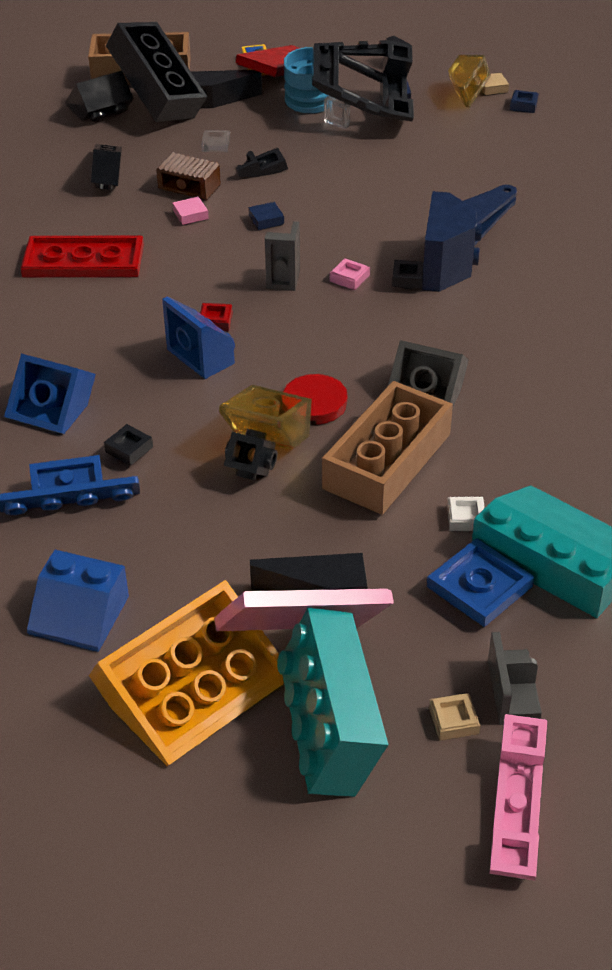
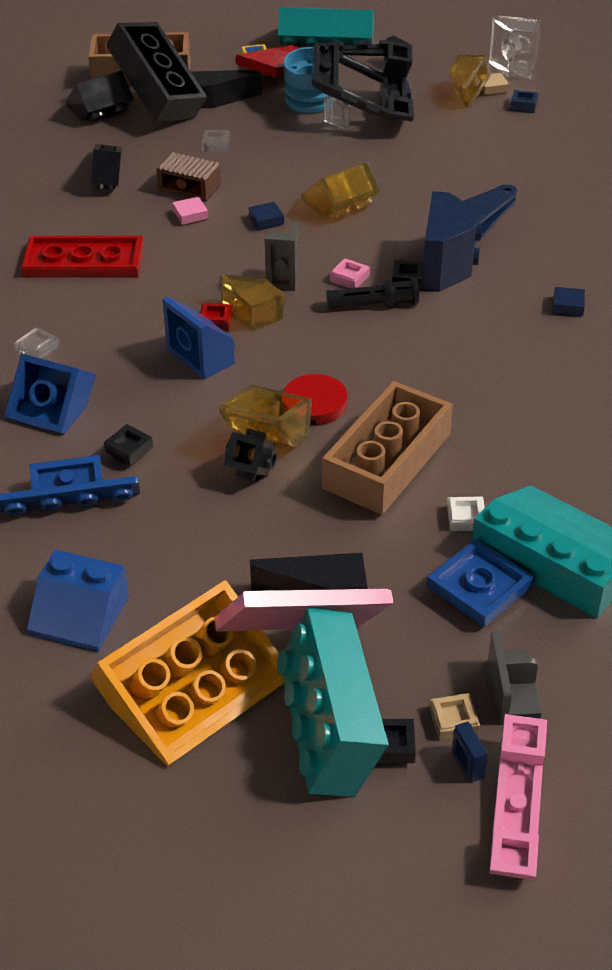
black slope [236,147,288,177] -> none
dark grey slope [388,340,469,406] -> none
none -> clear tile [15,327,60,359]
none -> clear yellow slope [220,274,285,331]
none -> teal slope [278,7,374,47]
none -> clear yellow slope [300,162,381,218]
none -> black pin [326,277,419,310]
none -> black plate [377,719,416,763]
none -> dark blue tile [451,721,488,783]
none -> clear slope [489,15,542,79]
none -> dark blue tile [553,287,585,316]

